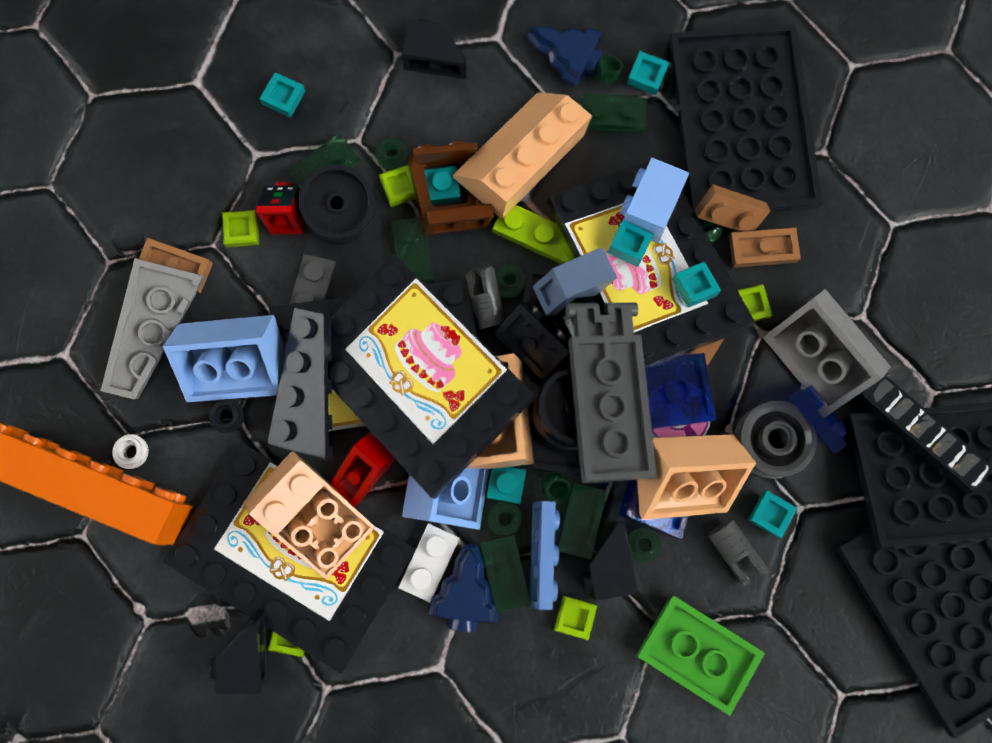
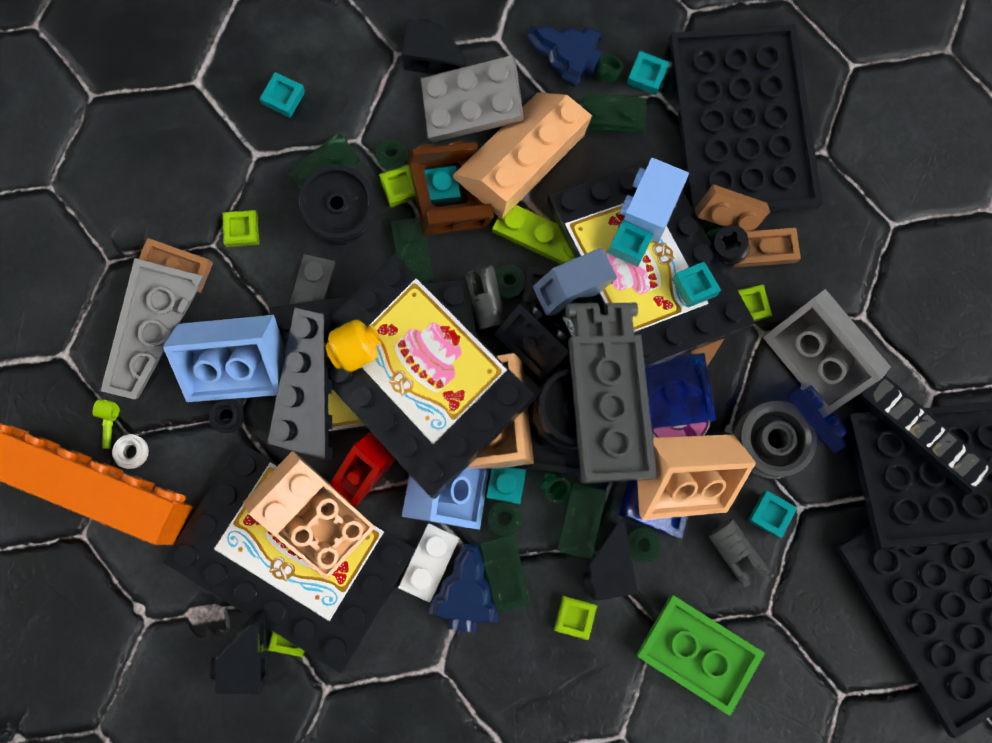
red slope [256,182,303,235] -> none
medium blue plate [529,501,560,610] -> none
none -> lime hand [93,400,120,449]
none -> yellow head [325,319,381,372]
none -> light grey plate [421,55,524,143]
none -> black wheel [714,225,750,264]

